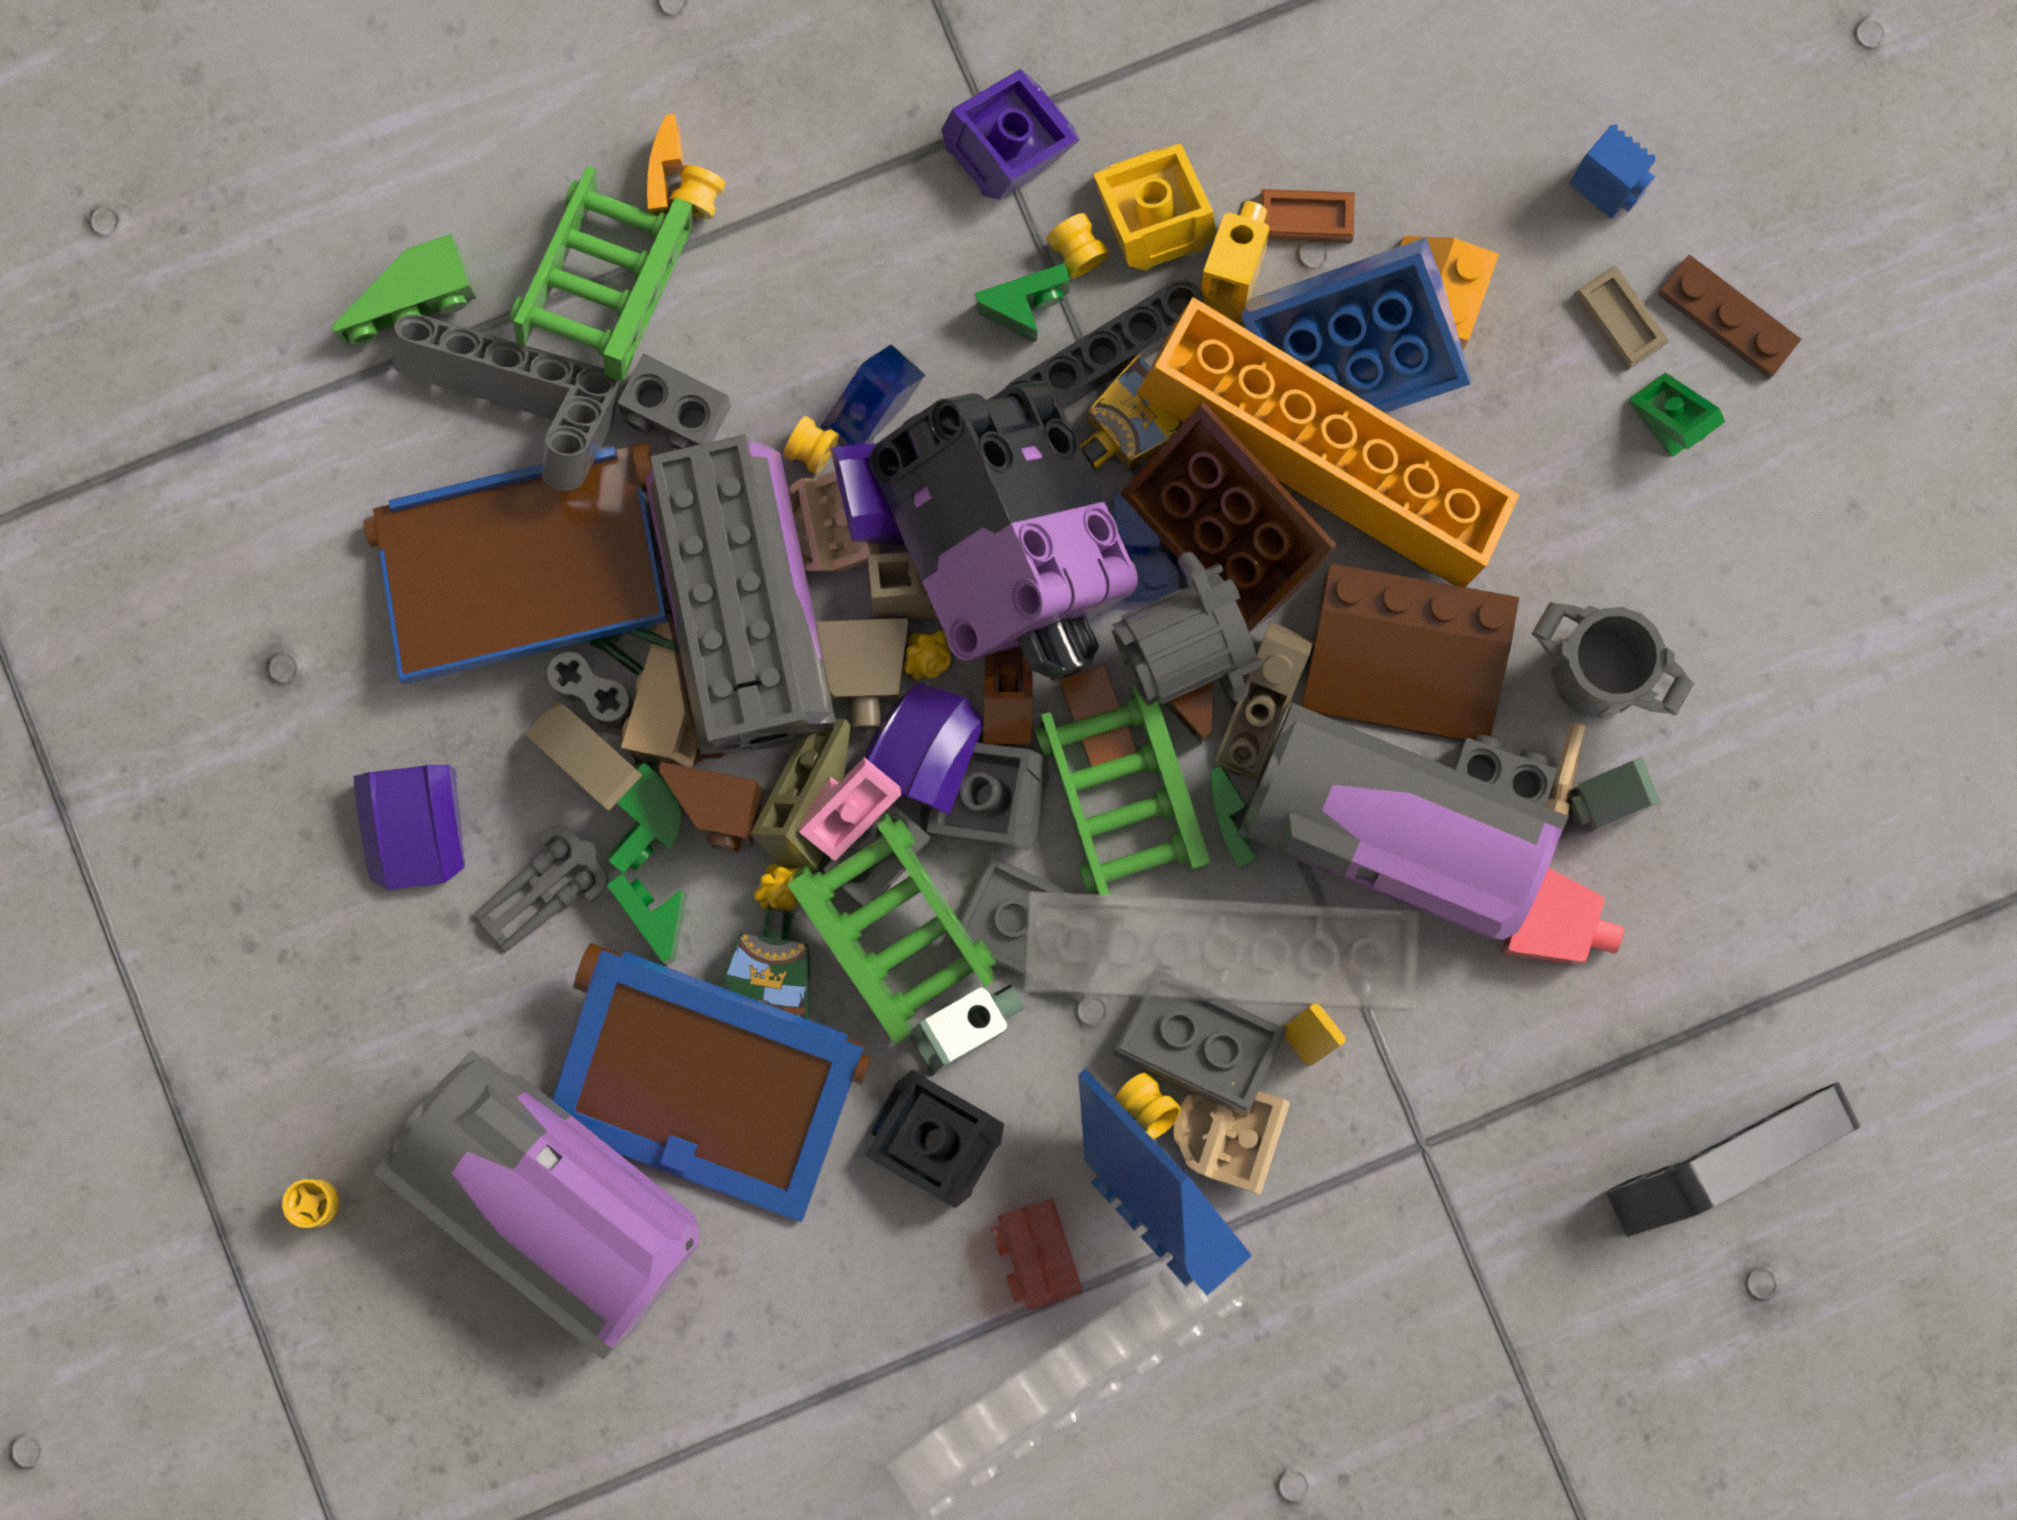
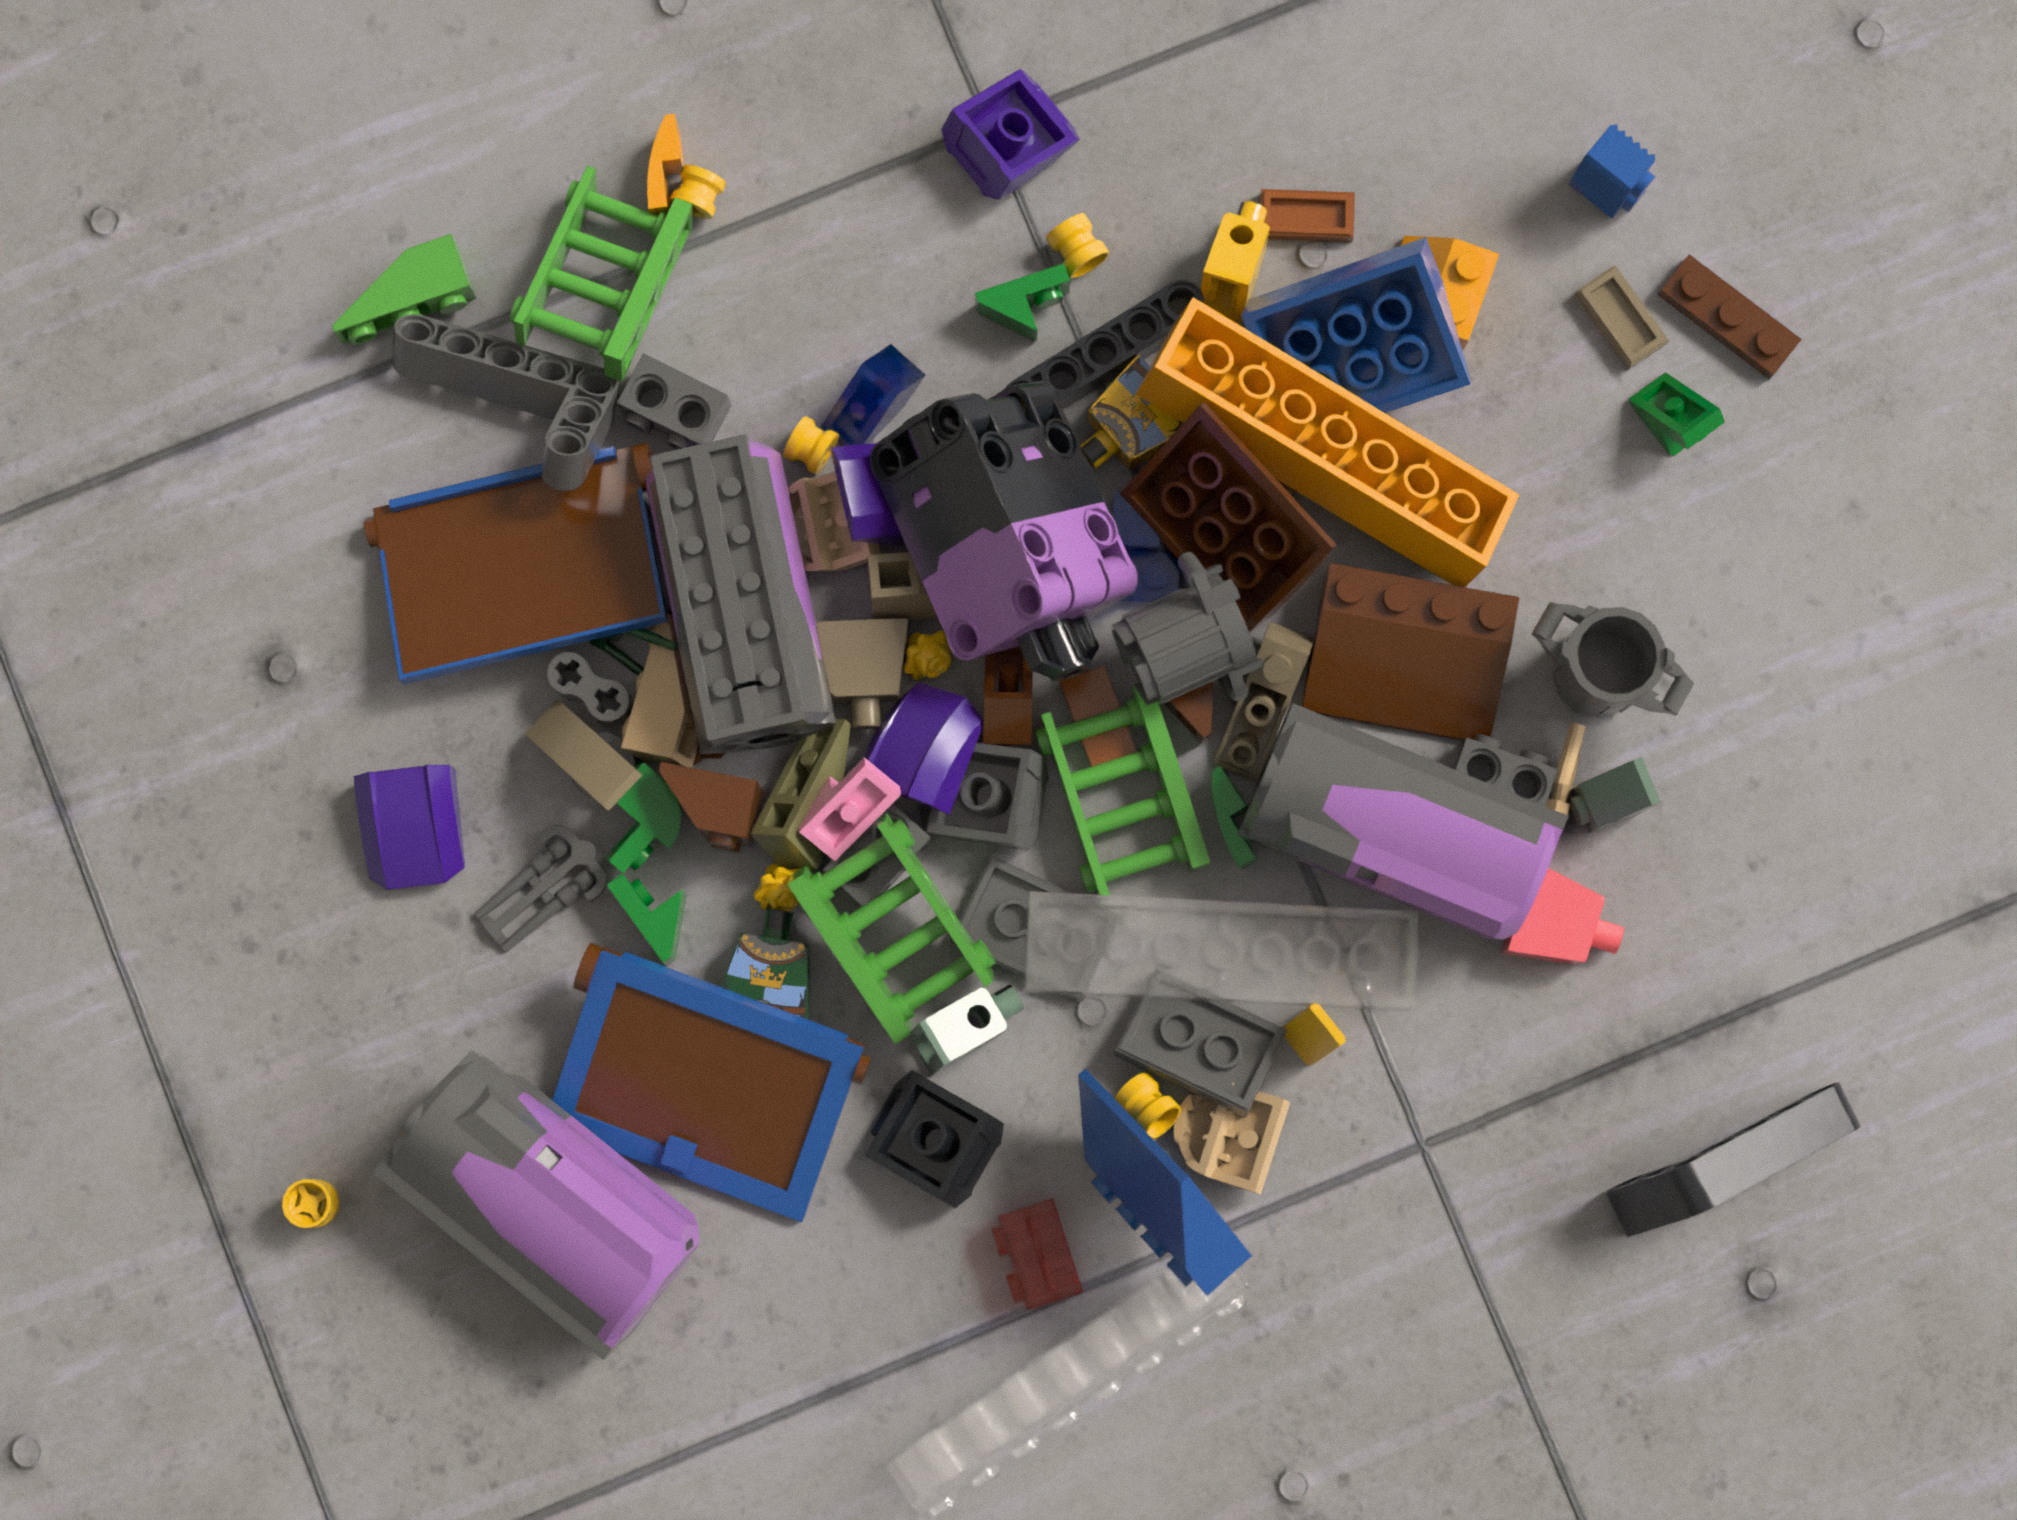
yellow slope [1092,143,1216,271] -> none

